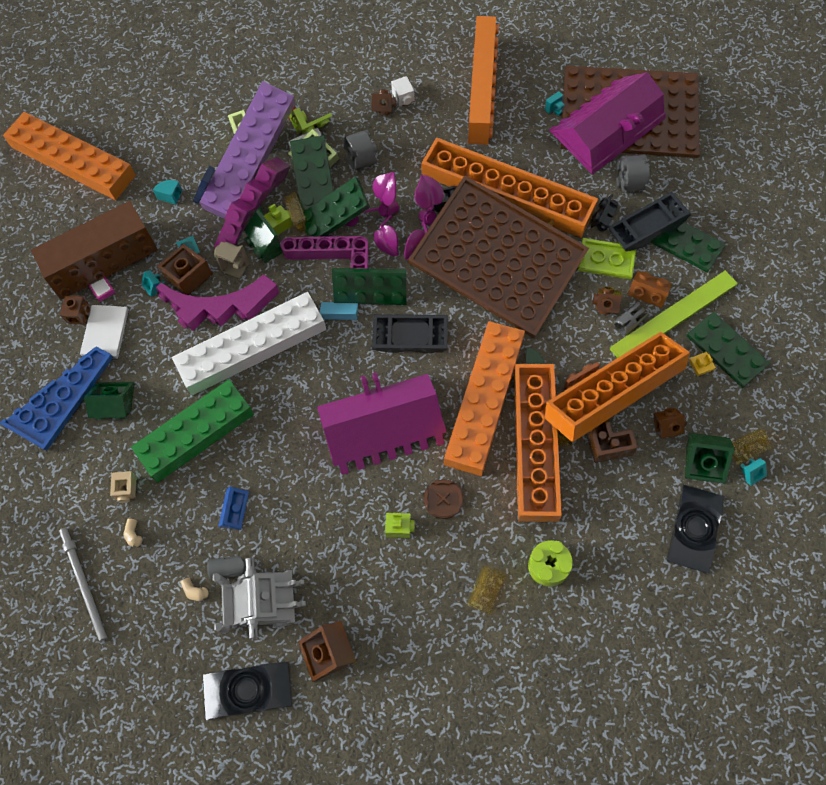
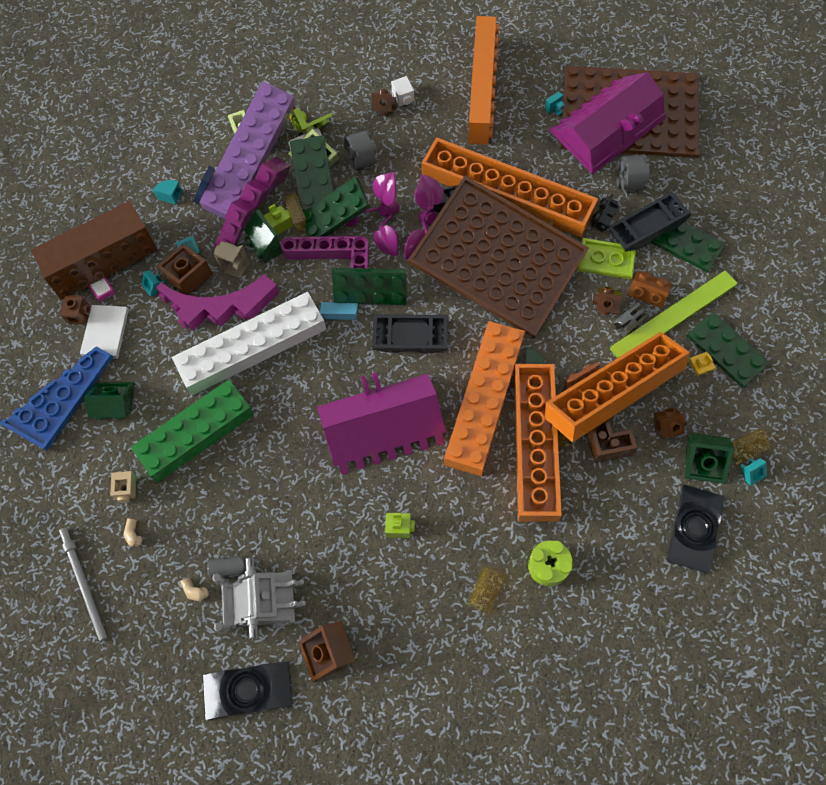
orange brick [3,112,136,201] -> none
blue slope [218,486,249,530] -> none
reddish brown tile [423,479,463,519] -> none

